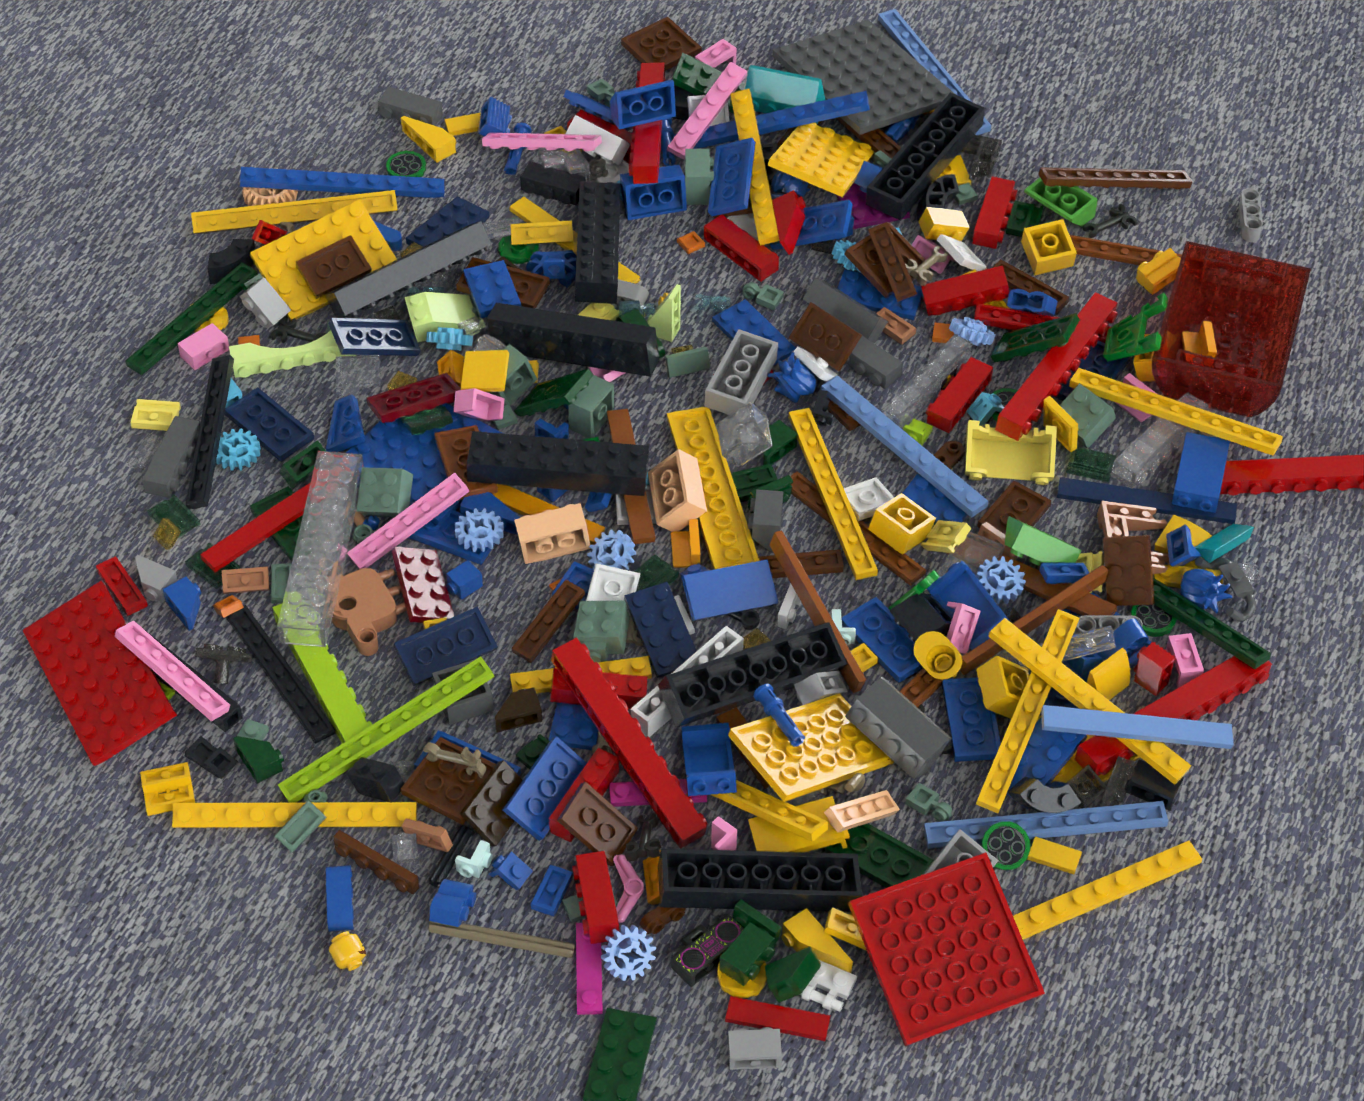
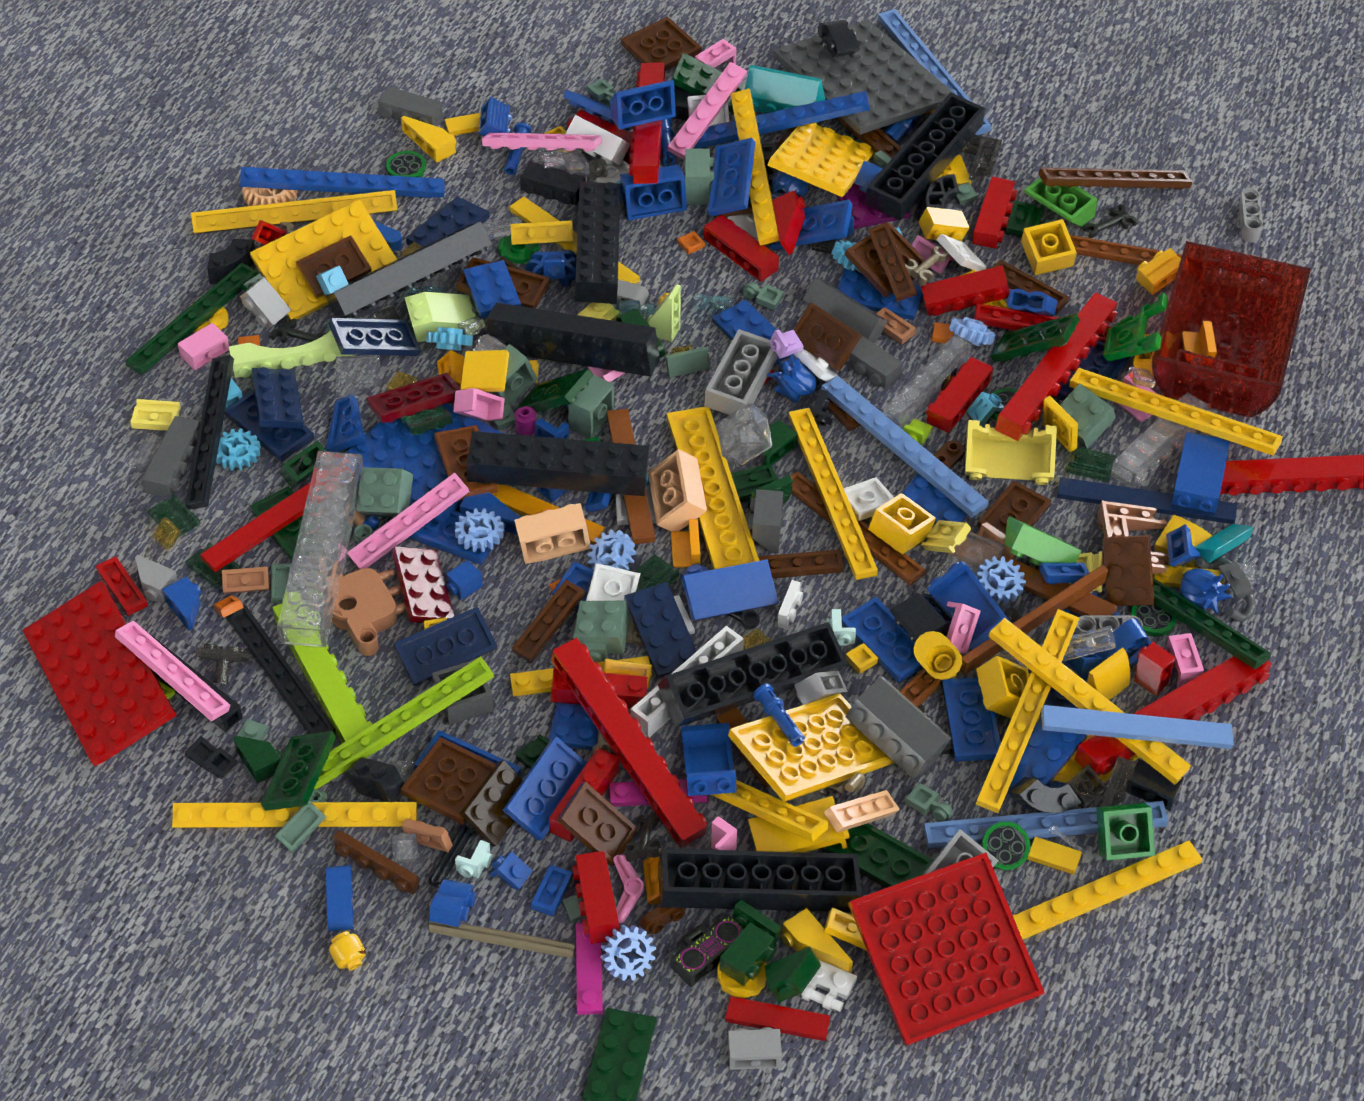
yellow slope [140,762,195,816] -> none
dark tan bar [423,742,486,778] -> none
dark brown slope [495,687,542,733] -> none
dark orange tile [769,530,866,693] -> none
green bar [888,570,940,610] -> none
none -> dark blue plate [251,367,304,429]
none -> dark green plate [261,731,336,811]
none -> medium azure brick [316,266,349,295]
none -> magenta brick [514,406,537,436]
none -> yellow tile [603,658,652,688]
none -> lavender bracket [770,329,804,358]
none -> black brick [818,20,860,57]
none -> clear hinge [1049,825,1093,860]
none -> green brick [1096,803,1155,861]
none -> clear tile [1127,367,1156,389]

